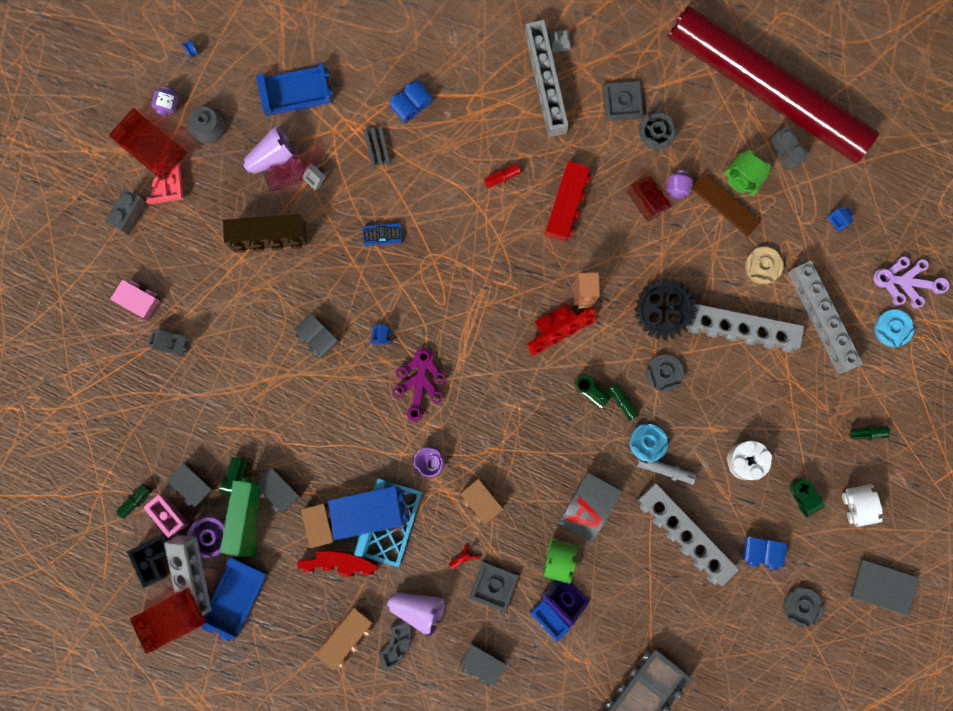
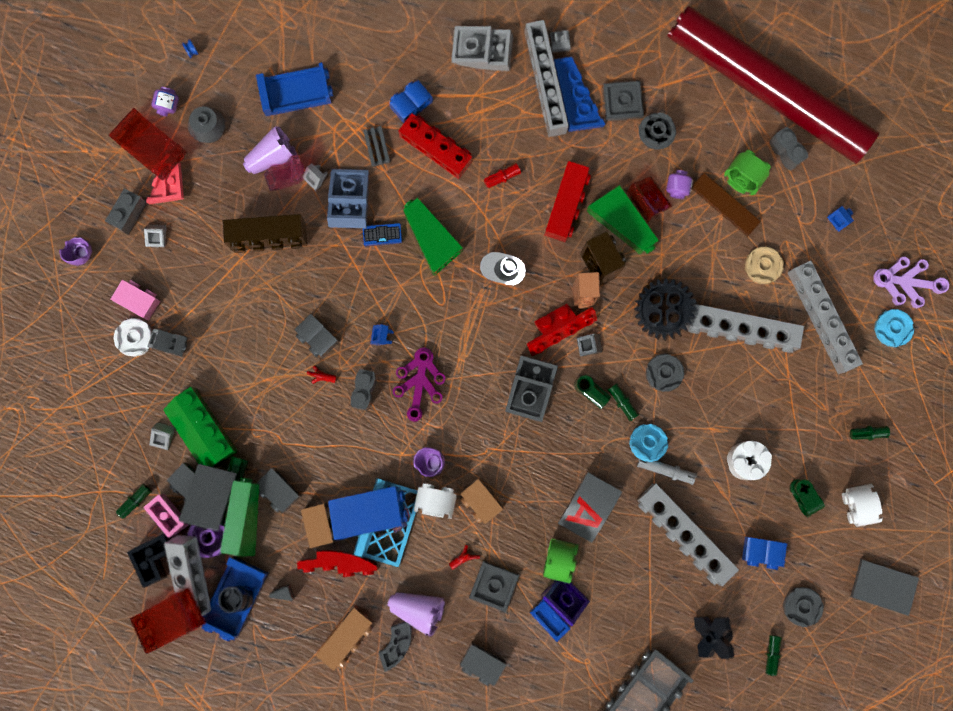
none -> medium lavender hair [59,237,92,266]
none -> white tile [114,318,152,357]
none -> light grey slope [144,224,166,247]
none -> light grey slope [149,423,175,450]
none -> green slope [163,387,238,468]
none -> dark grey tile [179,464,237,532]
none -> black wheel [218,586,253,613]
none -> dark grey slope [269,584,295,601]
none -> red bar [307,366,336,384]
none -> sand blue slope [327,169,369,228]
none -> dark grey brick [351,369,377,411]
none -> red brick [398,113,472,179]
none -> green slope [403,198,463,276]
none -> white brick [414,484,457,519]
none -> light grey slope [451,26,513,71]
none -> light grey piece [480,252,526,285]
none -> dark grey slope [505,354,558,422]
none -> blue wing [554,57,605,132]
none -> dark grey slope [577,334,603,356]
none -> dark brown brick [580,231,626,286]
none -> green slope [586,185,659,255]
none -> black plant [694,616,734,659]
none -> dark green axle [765,635,782,676]

